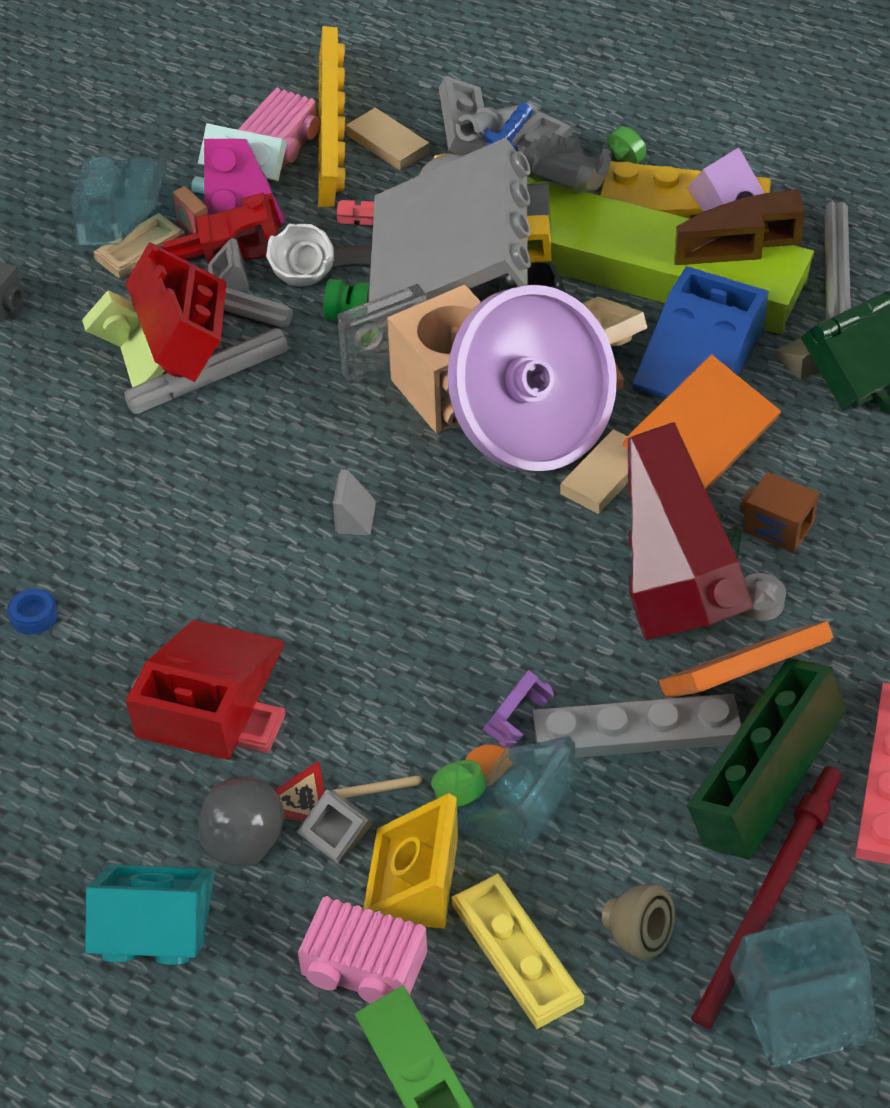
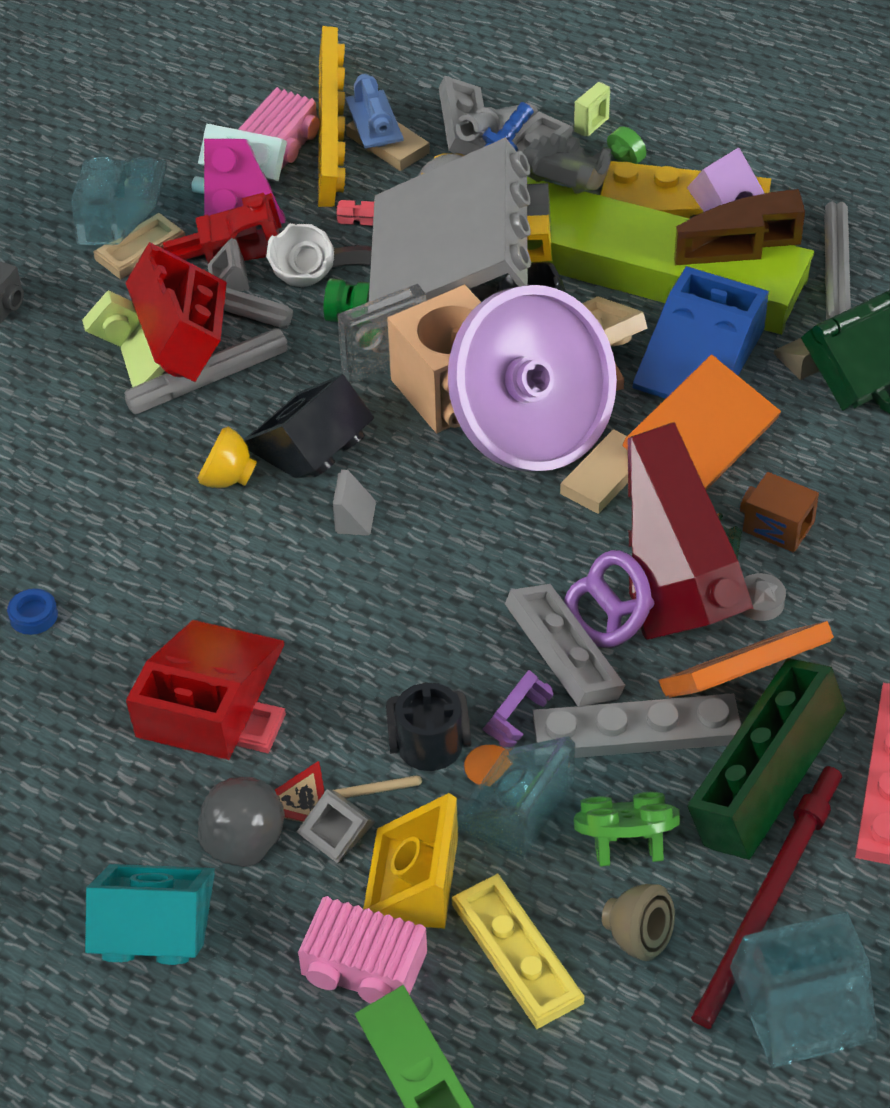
nougat tile [172,186,208,235] -> none
bright green tile [431,760,486,807] -> none
none -> yellow brick [197,426,257,488]
none -> black slope [244,374,374,478]
none -> medium blue hinge [345,74,404,149]
none -> black piece [386,682,471,771]
none -> light grey plate [505,584,625,707]
none -> medium lavender piece [564,550,654,648]
none -> yellowish green tile [574,82,610,136]
none -> bright green plate [574,792,680,867]

